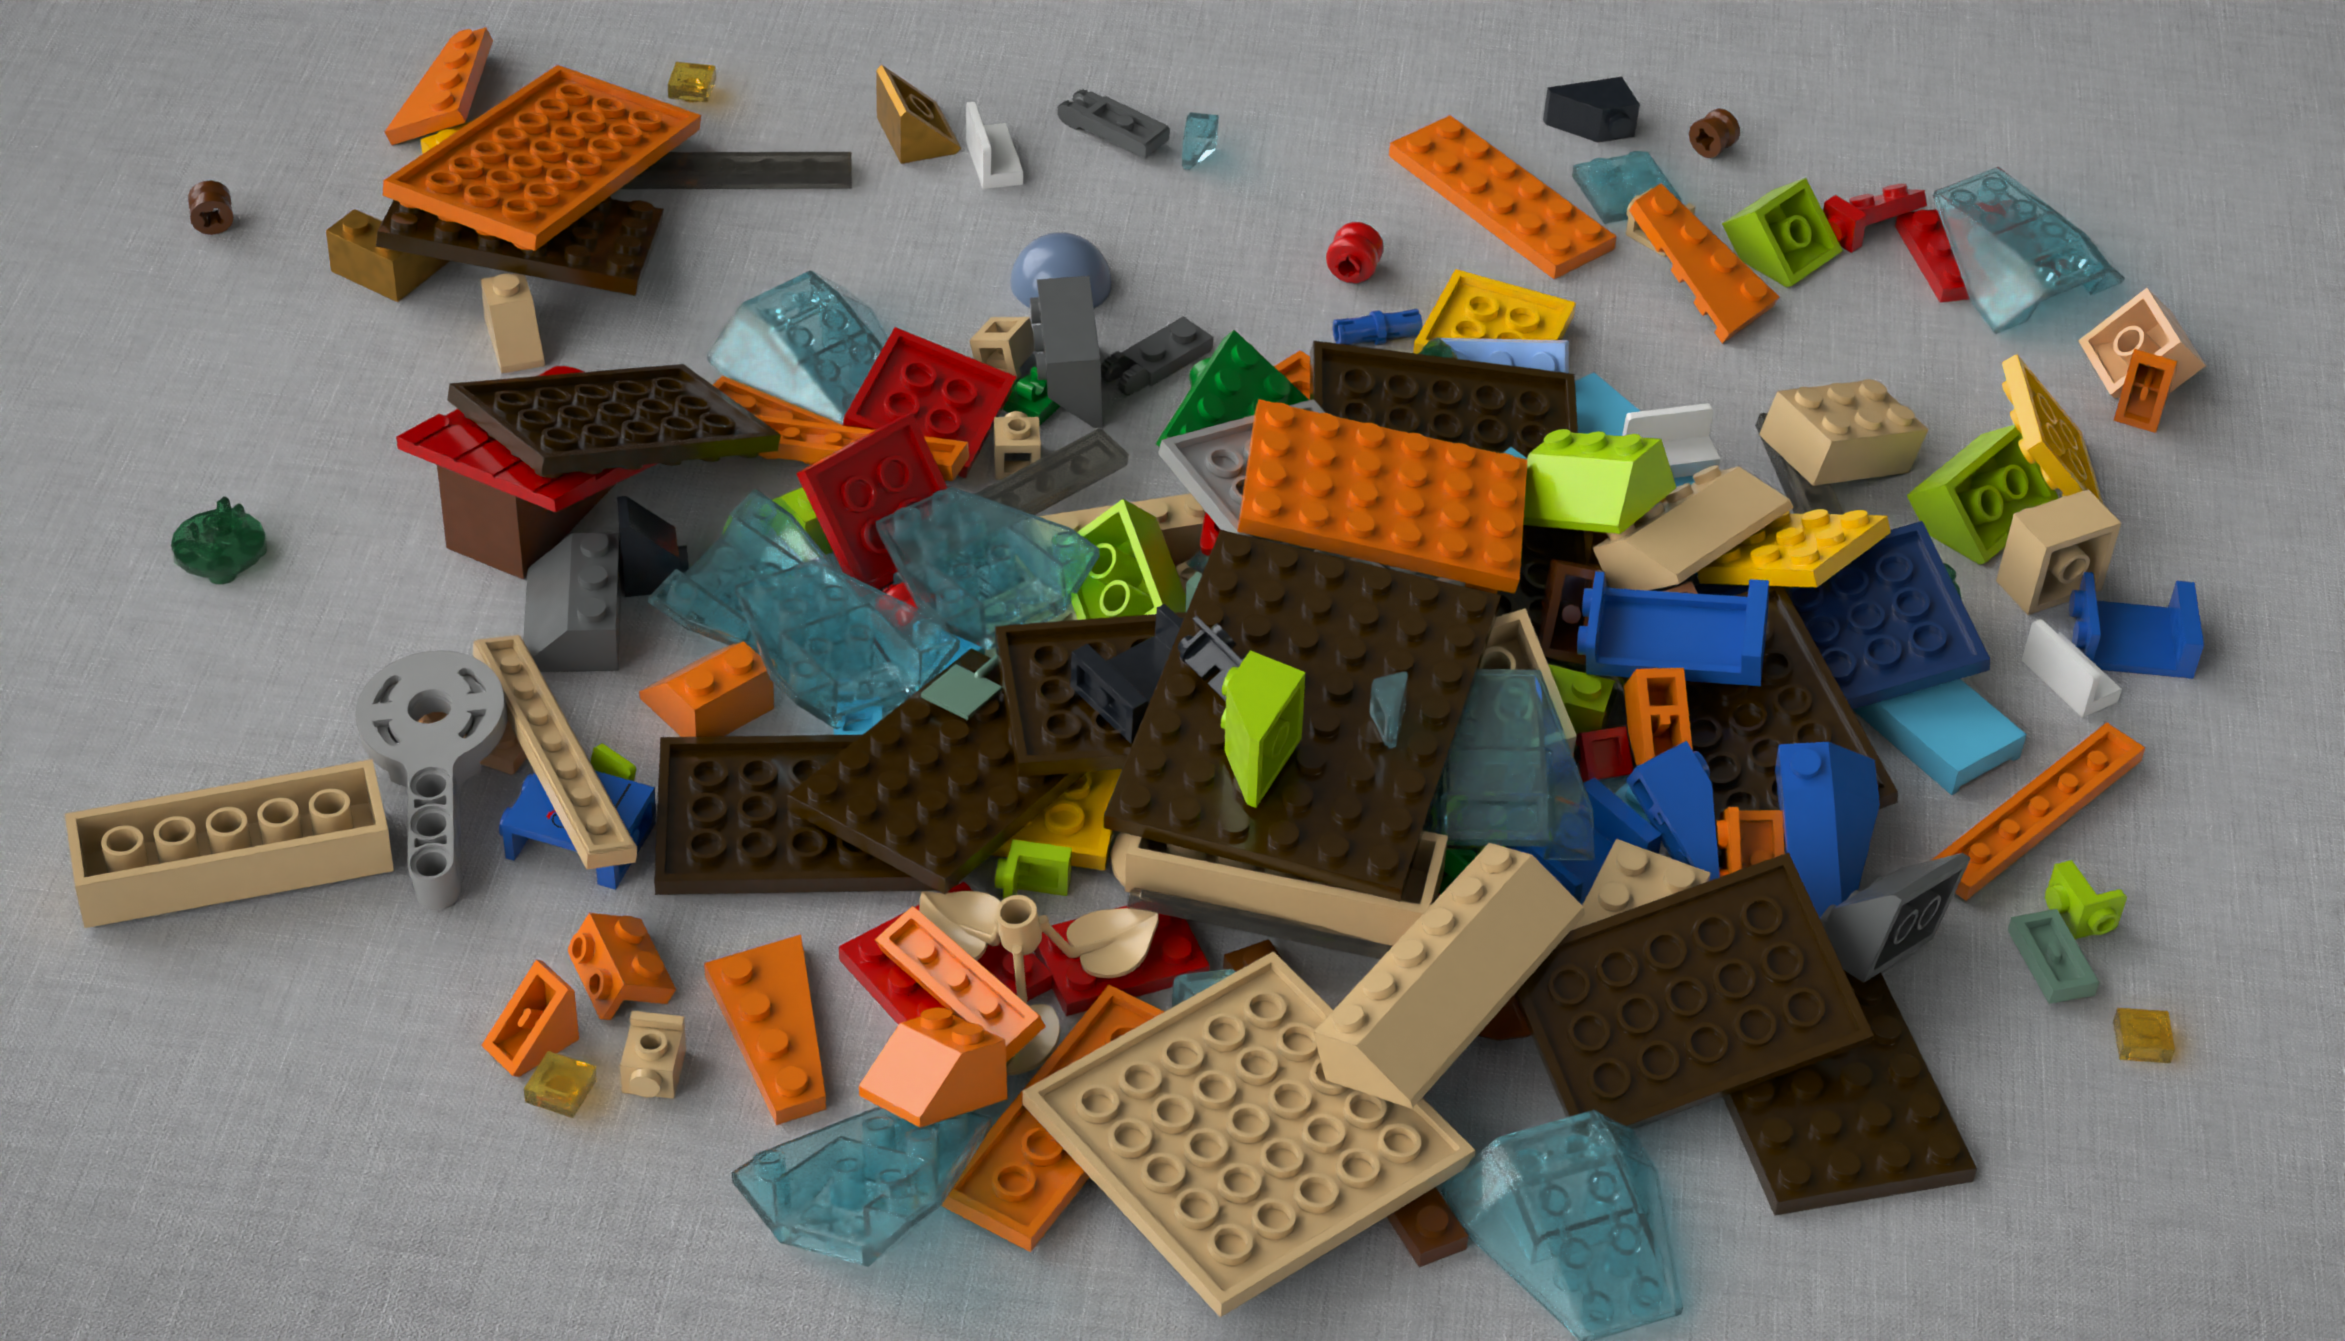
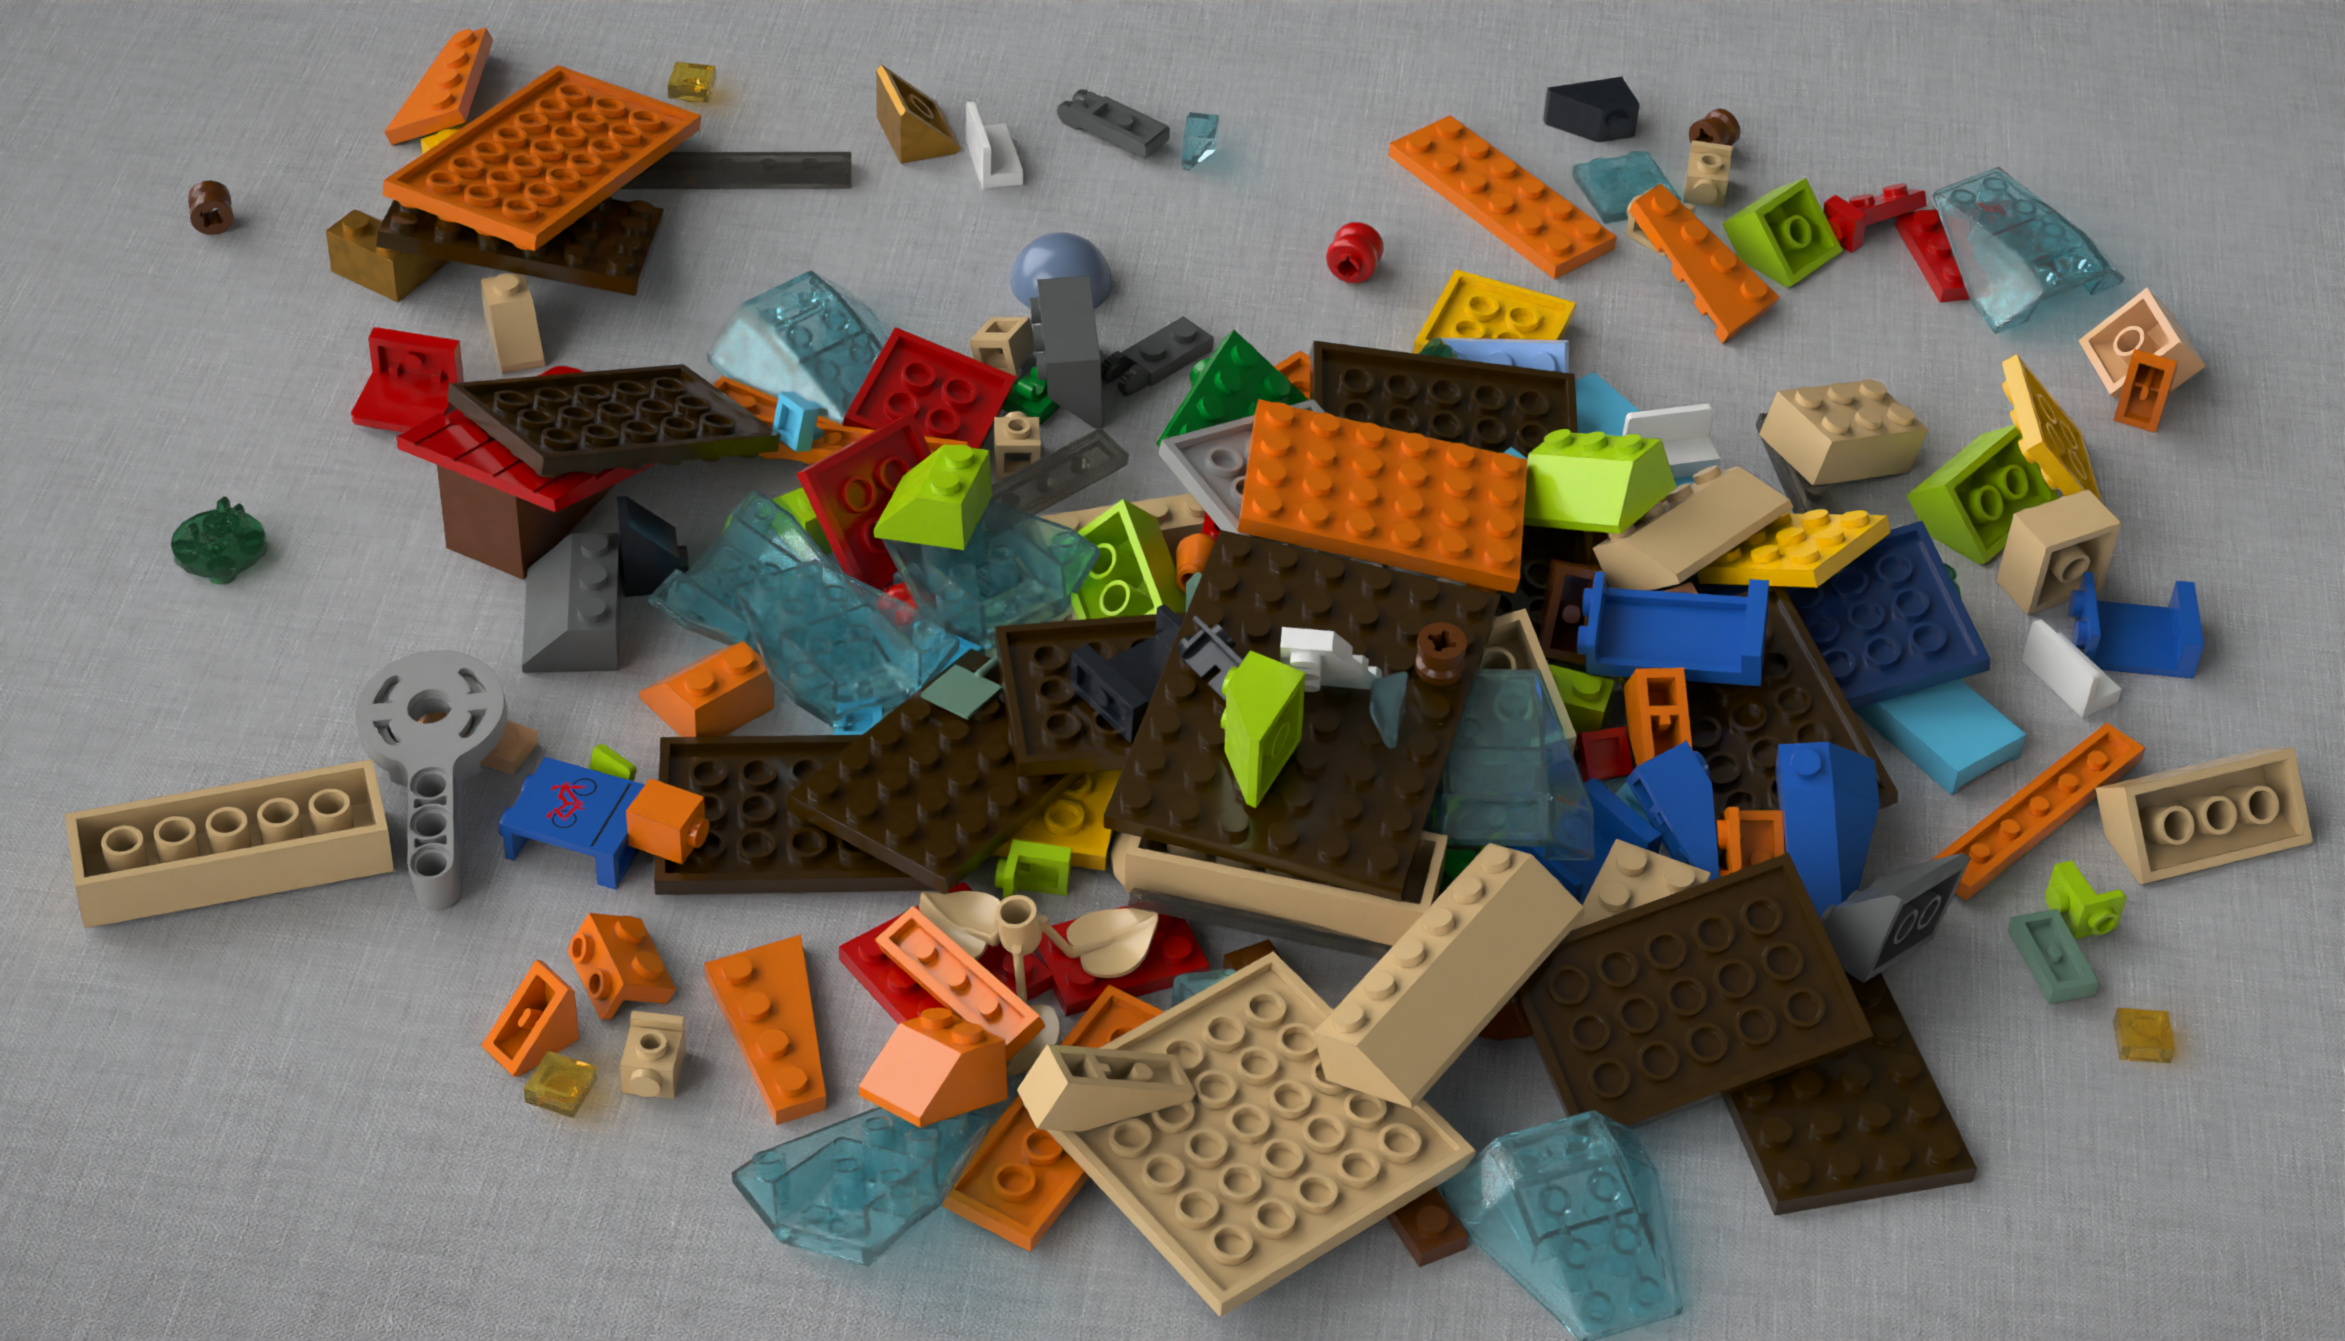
tan tile [473,635,637,869] -> none
blue pin [1332,308,1423,345] -> none
none -> red bracket [351,327,464,433]
none -> orange brick [626,778,709,864]
none -> medium azure tile [772,391,829,452]
none -> lime slope [874,444,992,550]
none -> tan slope [1017,1044,1196,1132]
none -> orange cone [1176,533,1216,592]
none -> white wing [1280,627,1382,692]
none -> reddish brown wheel [1415,622,1467,686]
none -> tan brick [1683,140,1733,208]
none -> tan slope [2095,747,2313,884]

